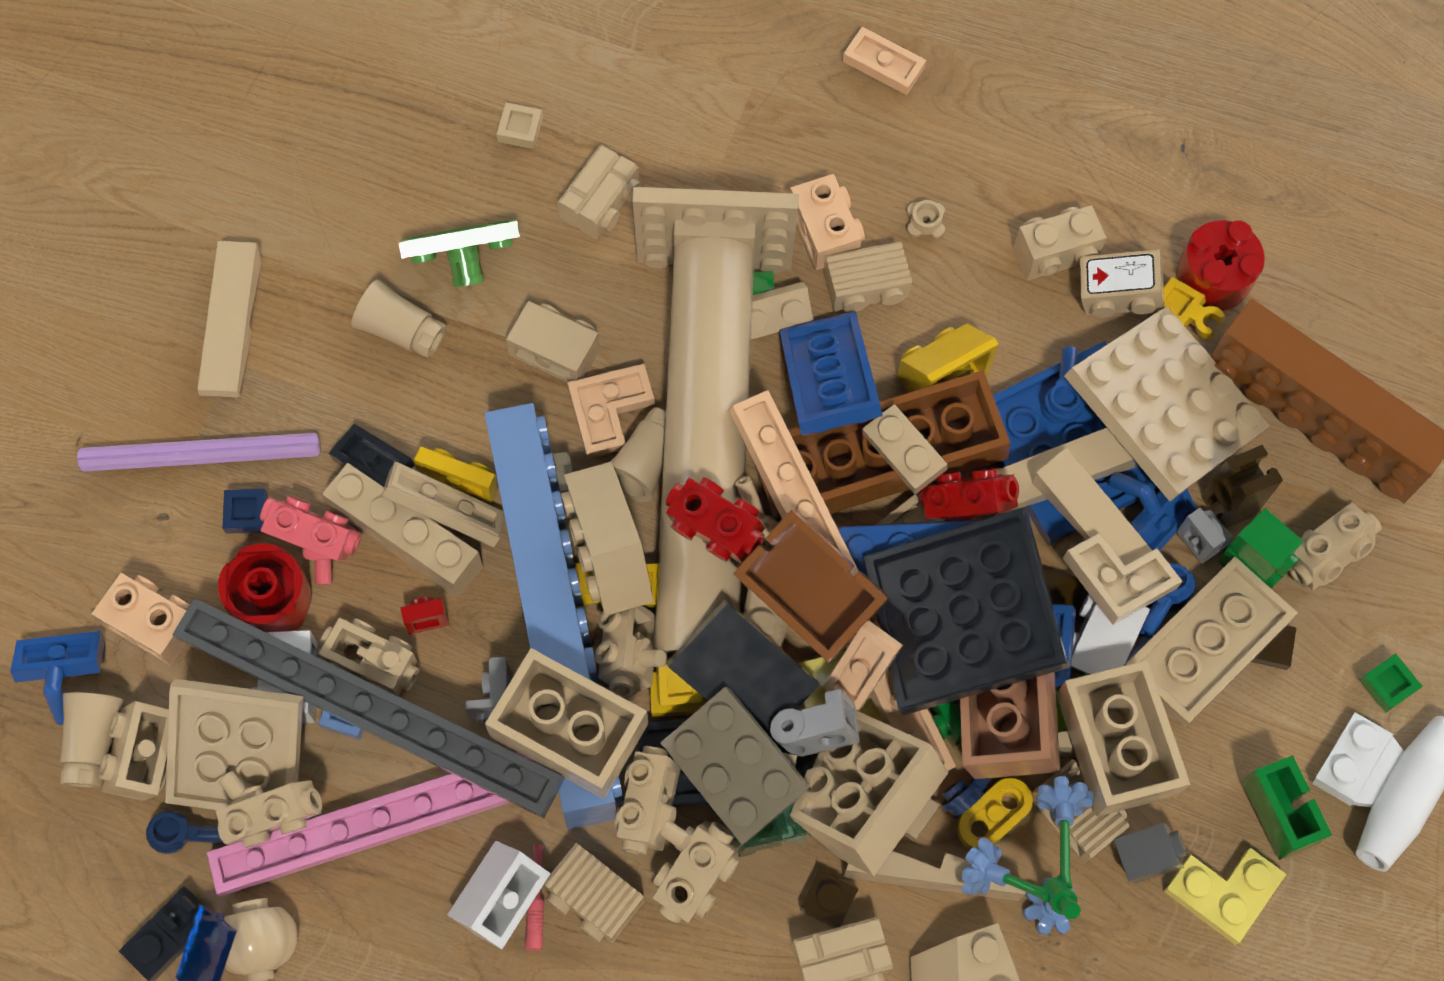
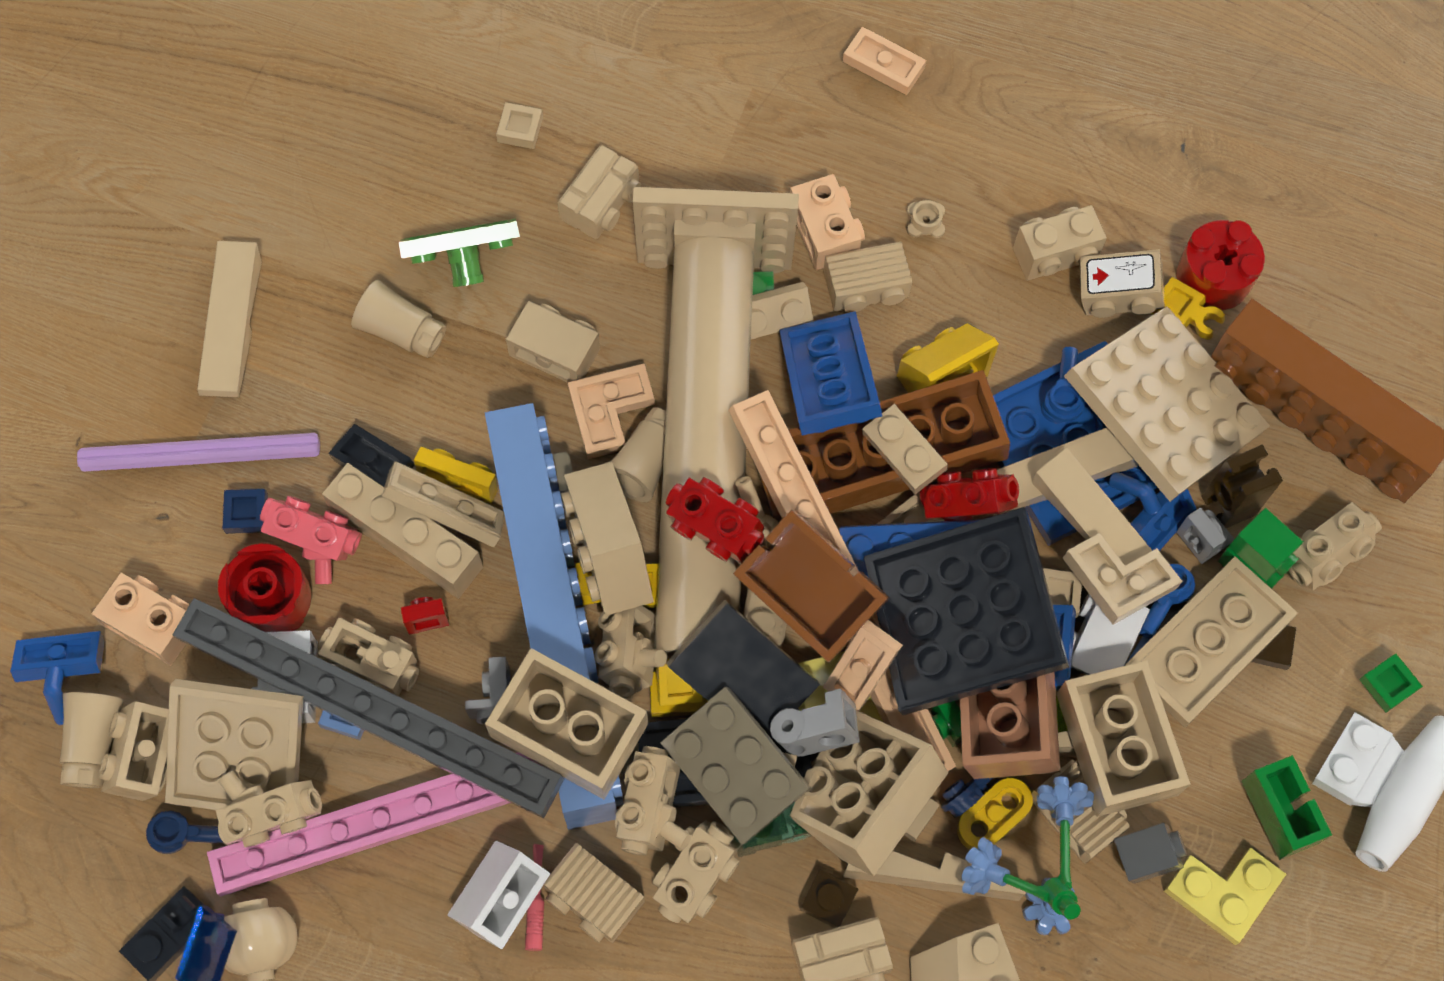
none -> tan plate [1043,568,1082,618]

